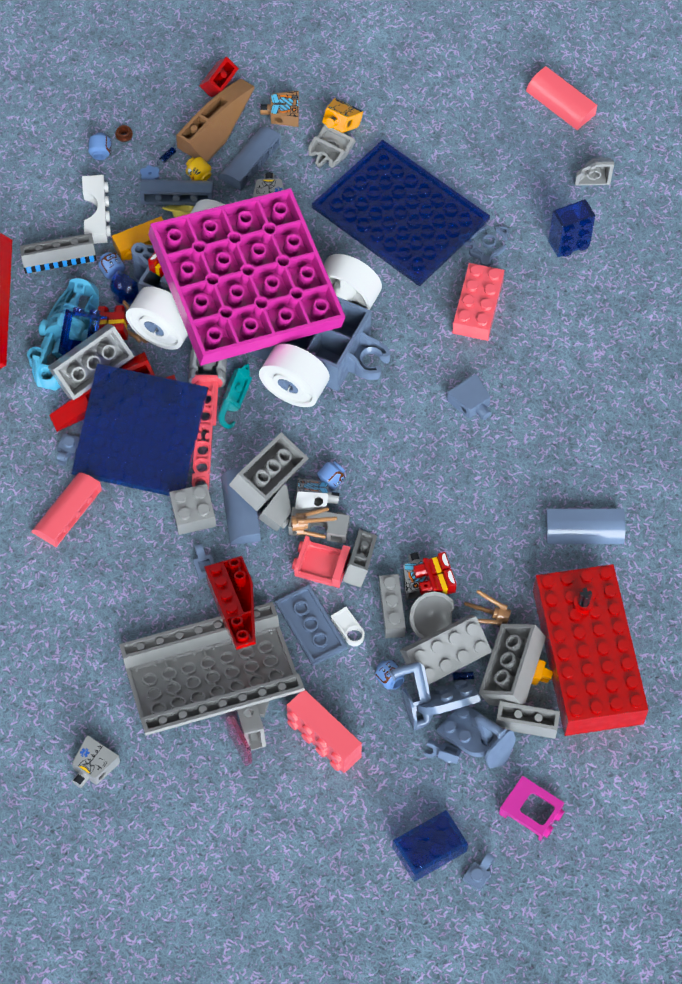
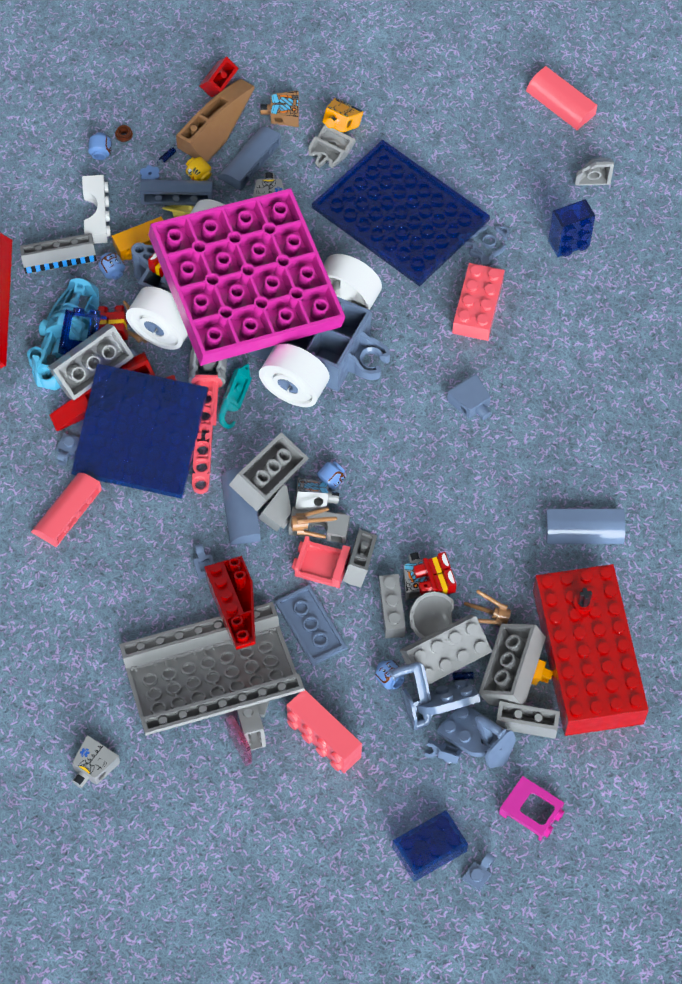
clear blue cylinder [110,270,139,304] -> none
light grey brick [169,484,216,535] -> none
white piece [331,607,364,646] -> none

